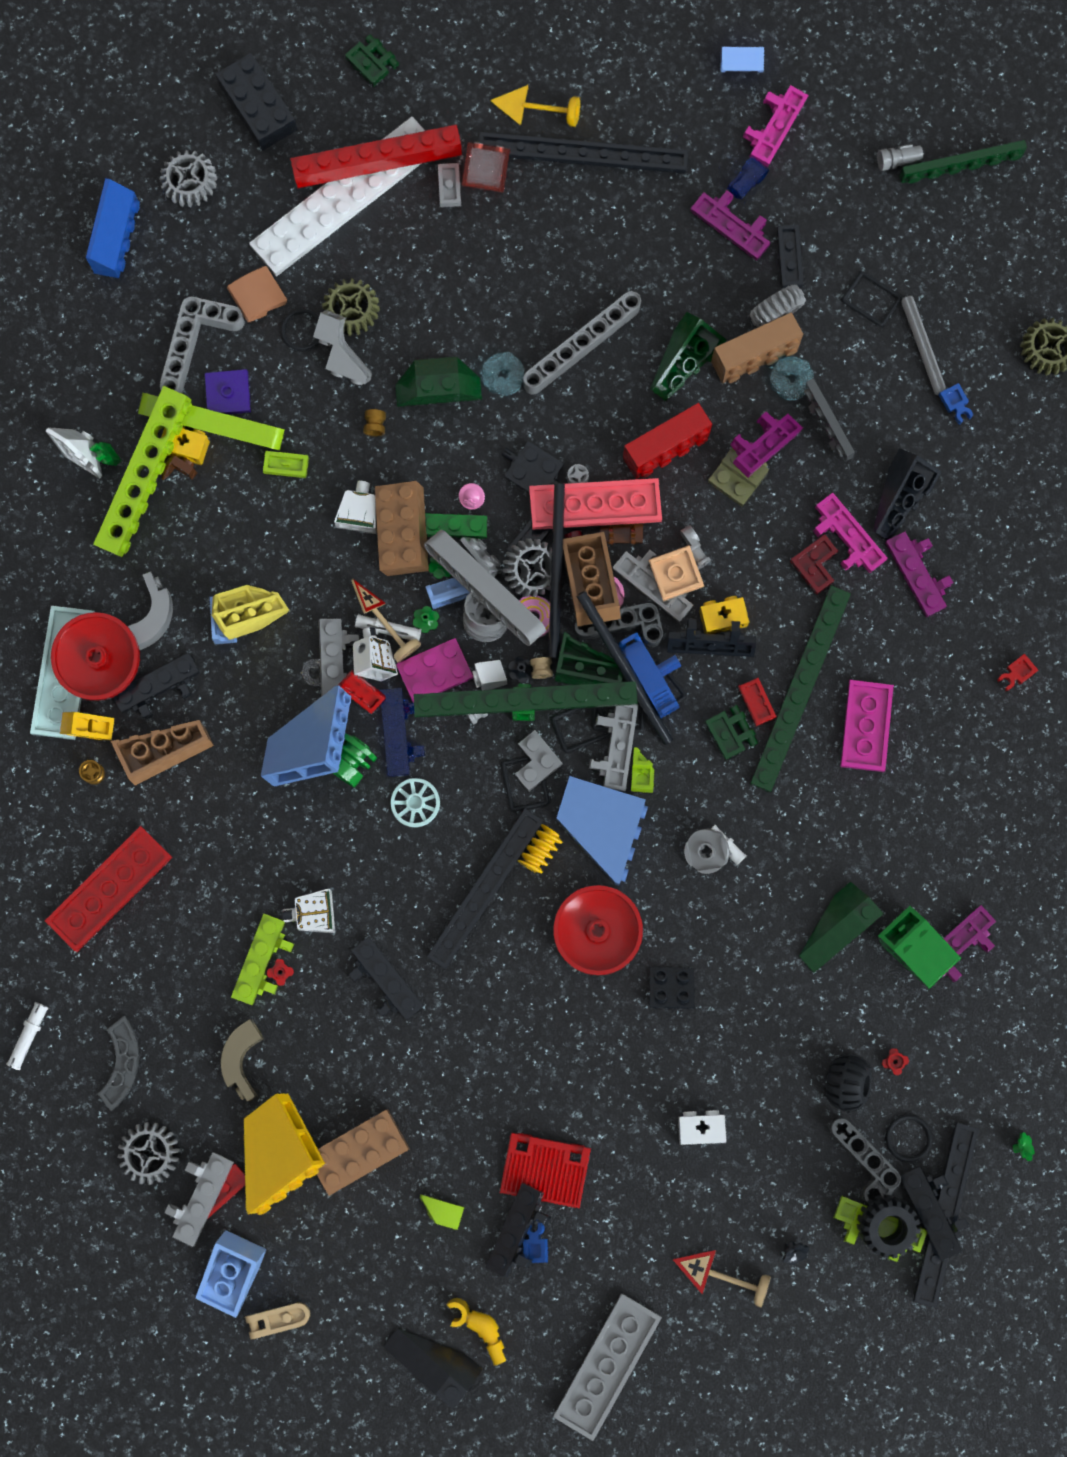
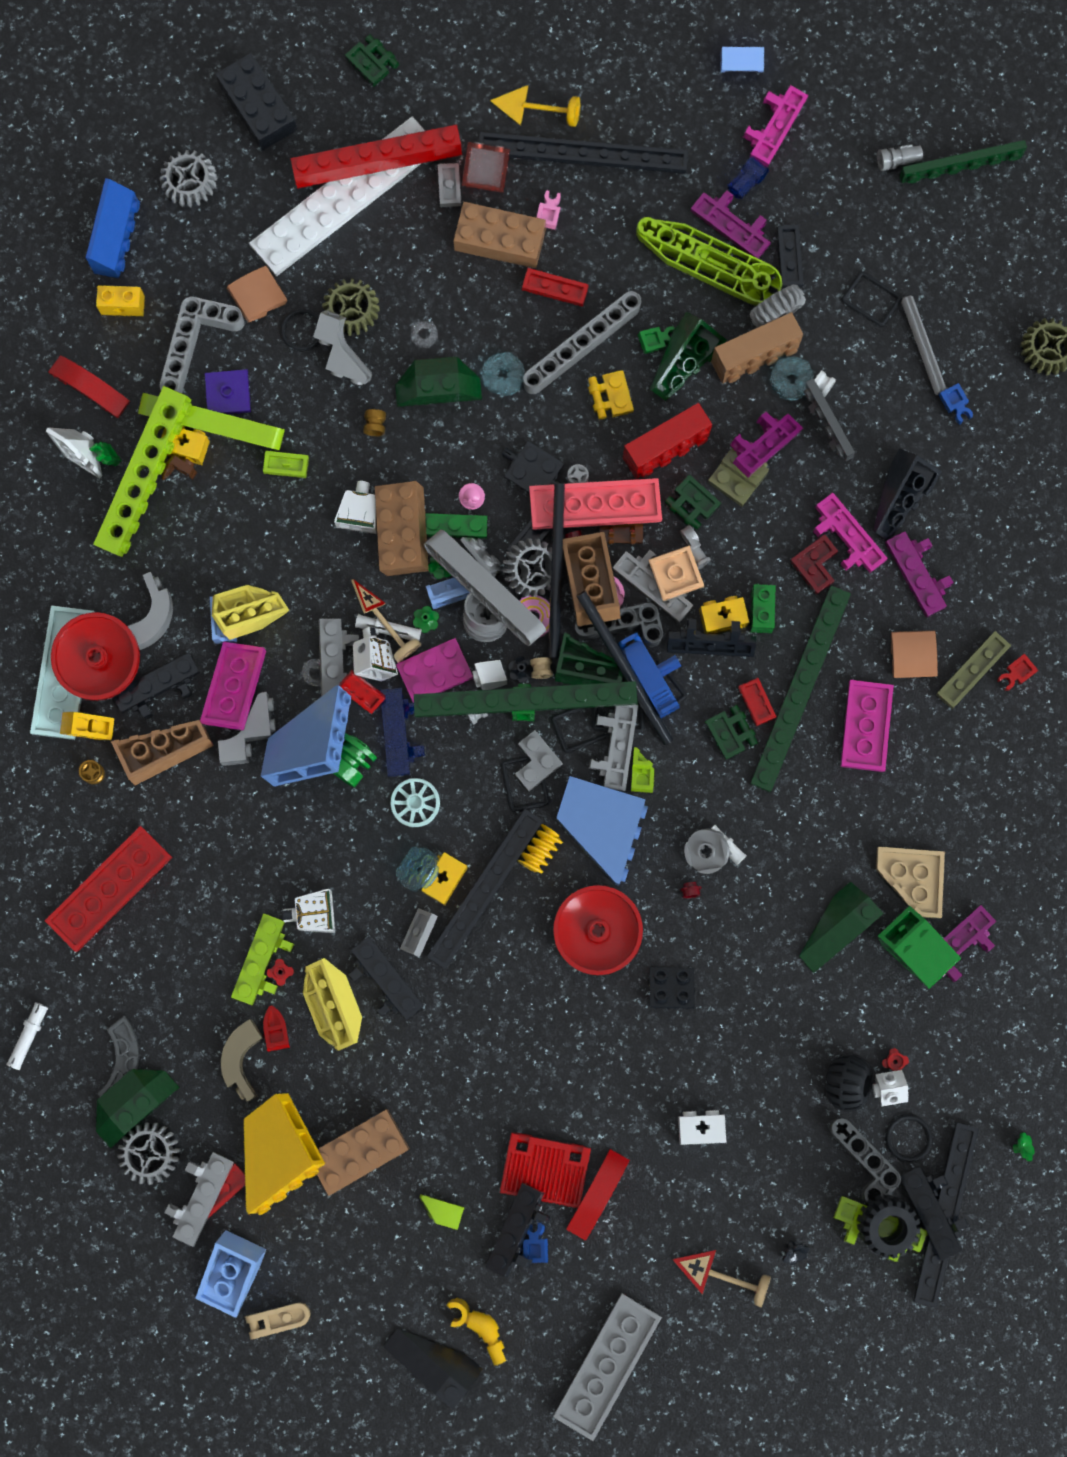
none -> red slope [48,355,130,419]
none -> yellow brick [96,286,145,316]
none -> dark green wedge [96,1069,180,1148]
none -> dark pink plate [200,642,266,731]
none -> light grey arch [218,692,276,766]
none -> red plate [263,1005,290,1052]
none -> light yellow wedge [303,958,362,1051]
none -> clear light blue plate [396,846,439,892]
none -> light grey plate [400,908,438,957]
none -> clear piece [411,321,438,348]
none -> yellow brick [420,852,468,906]
none -> medium nougat brick [454,202,546,268]
none -> red plate [522,268,589,307]
none -> bright pink plate [536,190,561,230]
none -> red slope [566,1149,630,1241]
none -> yellow plate [588,370,634,420]
none -> lime beam [636,217,782,306]
none -> green plate [638,326,675,354]
none -> dark green plate [665,474,721,531]
none -> dark red plate [680,882,702,898]
none -> green brick [750,584,776,633]
none -> white wheel [815,370,836,397]
none -> white brick [872,1070,908,1106]
none -> tan plate [876,847,945,919]
none -> nougat slope [891,630,937,678]
none -> olive plate [936,631,1011,709]

